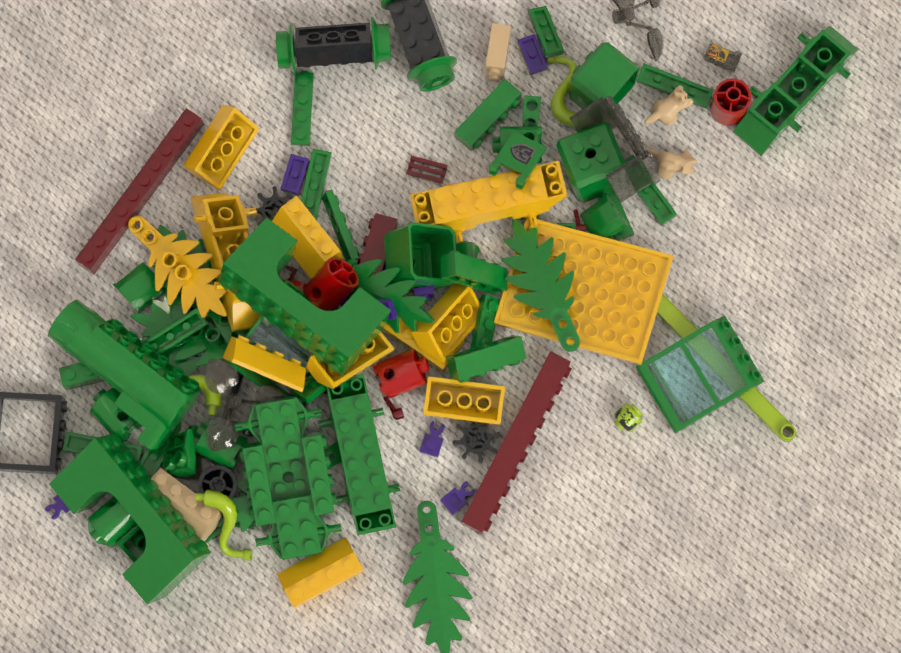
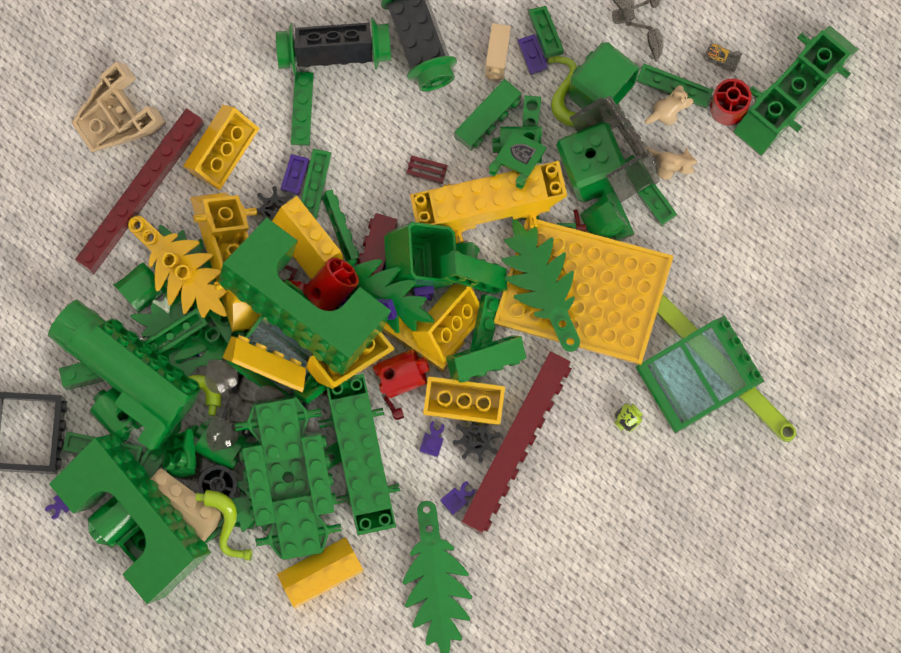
none -> tan wedge [72,62,166,152]

